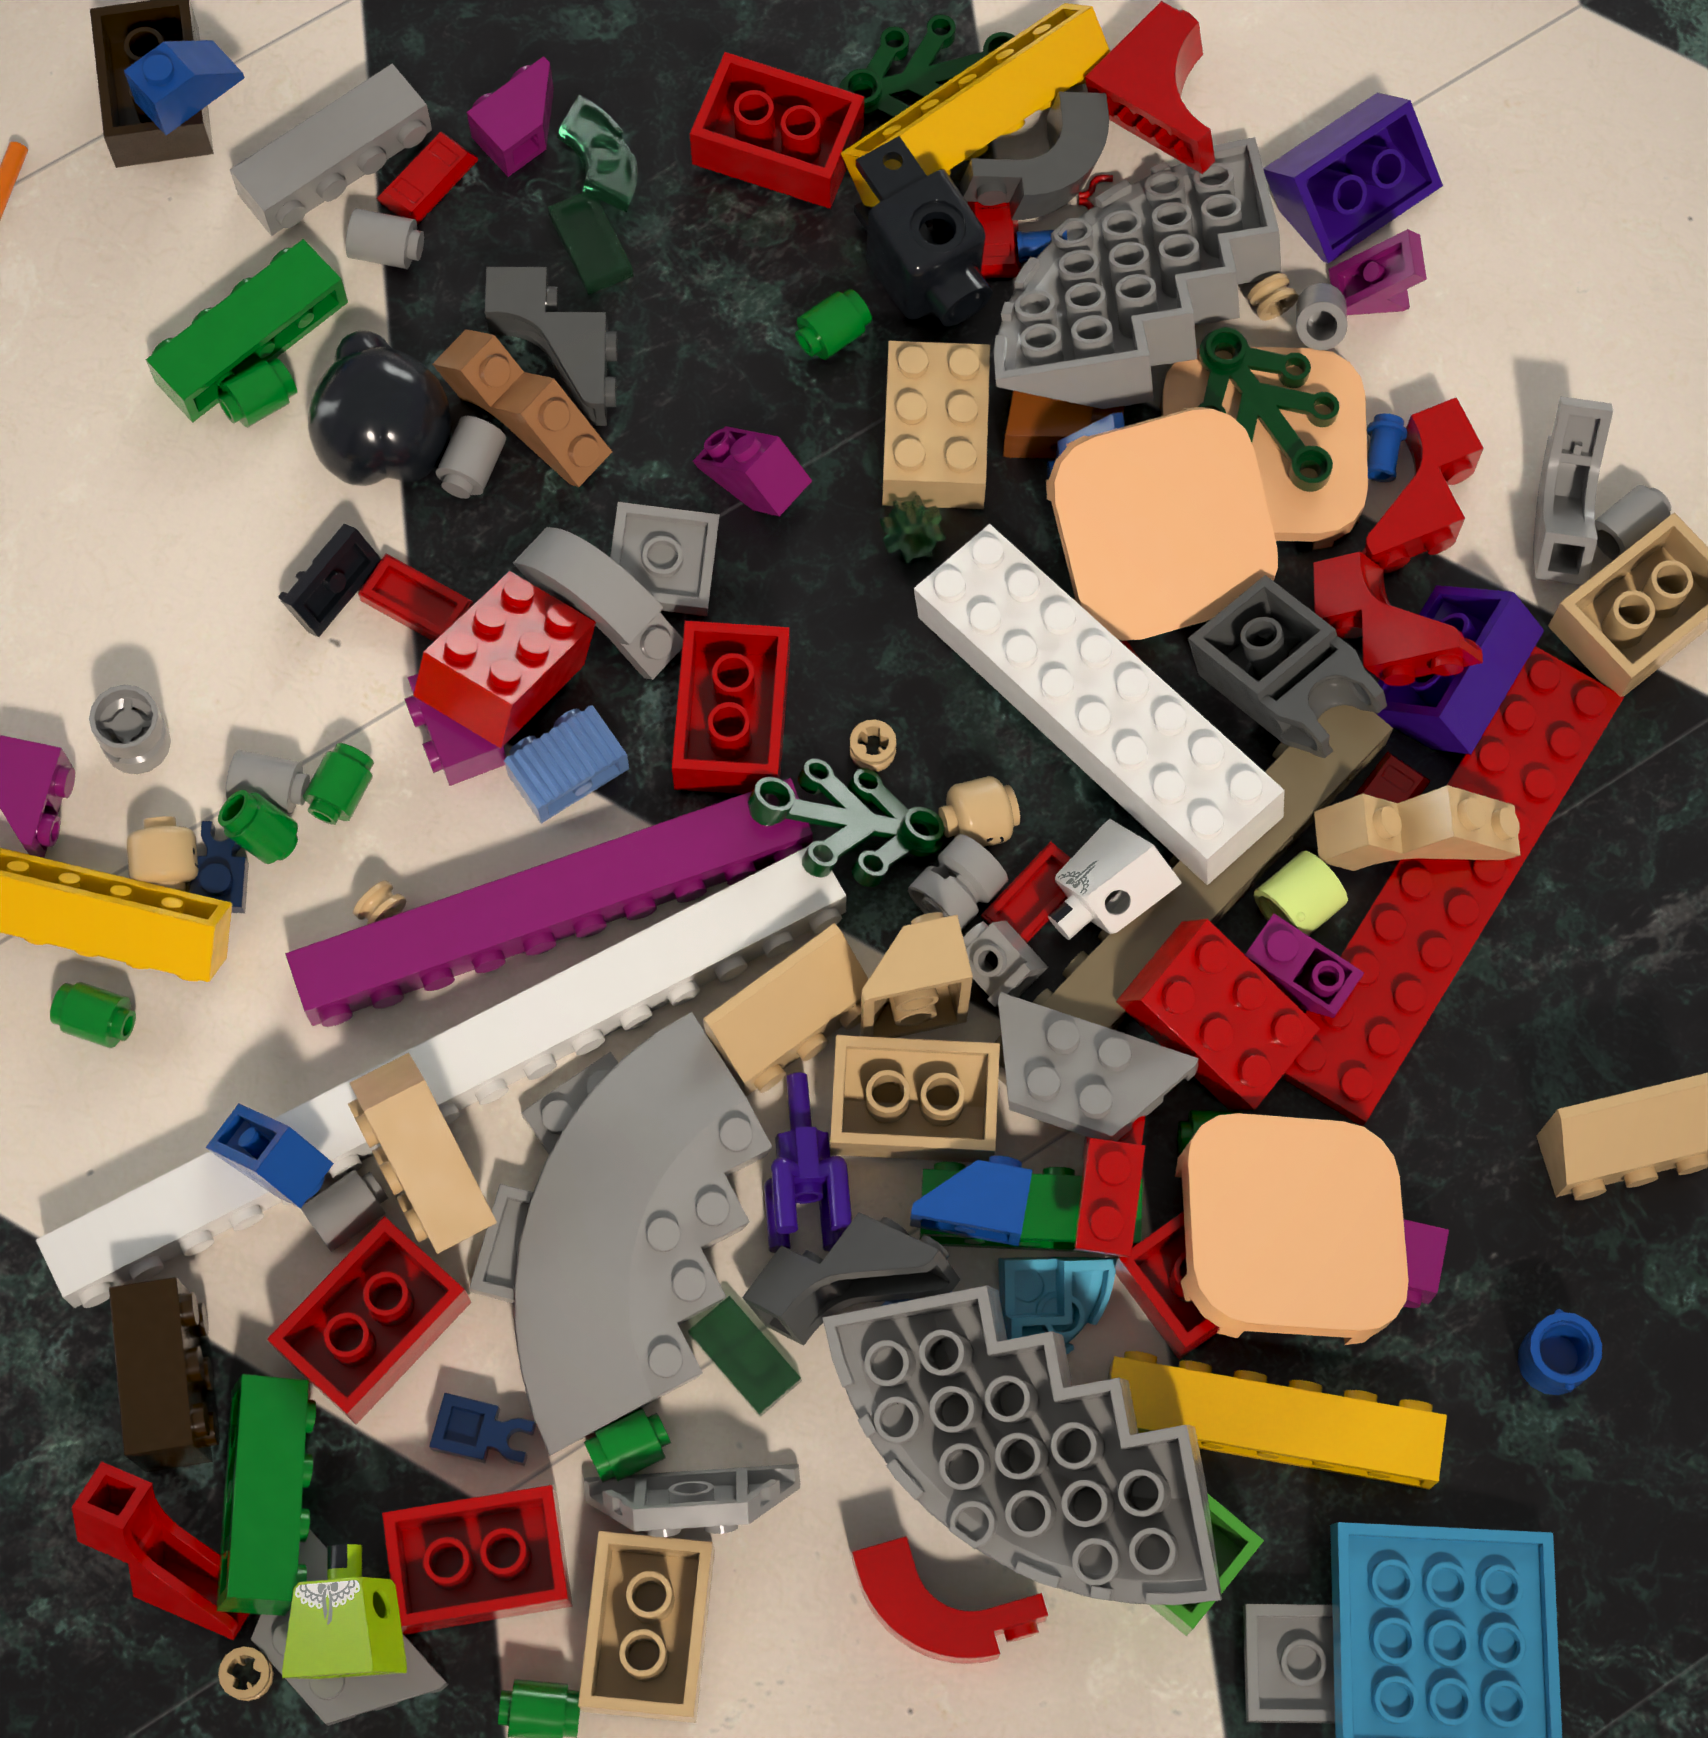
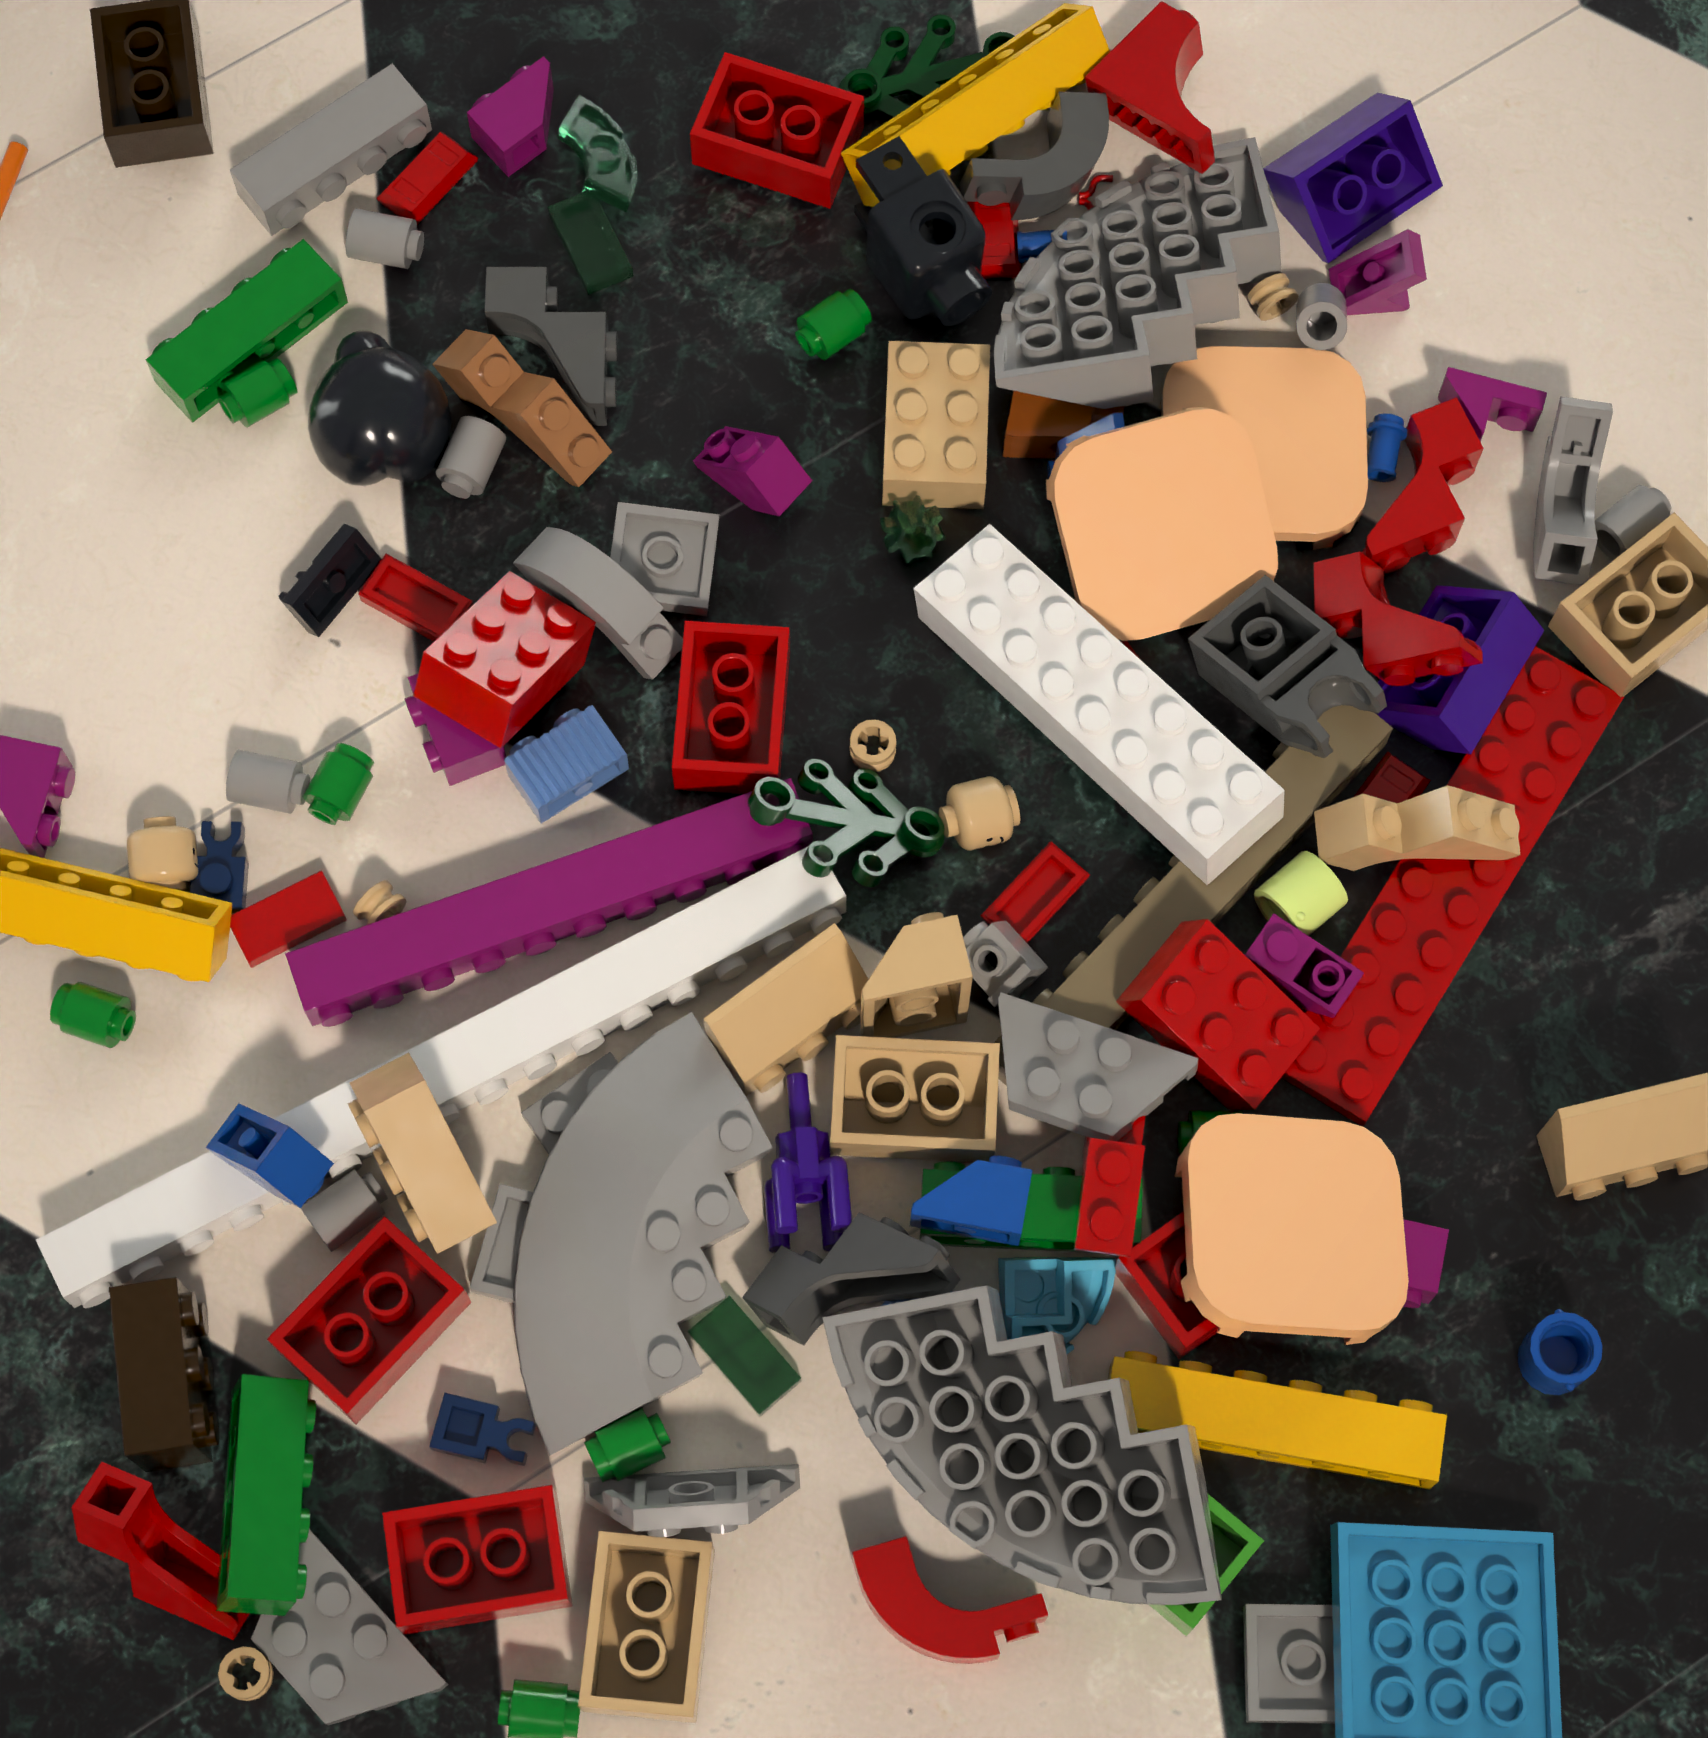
light grey wheel [89,685,171,774] -> none
blue slope [124,40,245,135] -> none
green brick [218,790,298,864] -> none
lime torso [282,1544,407,1679] -> none
light grey wheel [908,834,1008,931] -> none
white torso [1048,819,1182,940] -> none
dark green plant [1198,327,1339,492] -> none
none -> red tile [230,870,347,968]
none -> magenta slope [1438,367,1547,442]

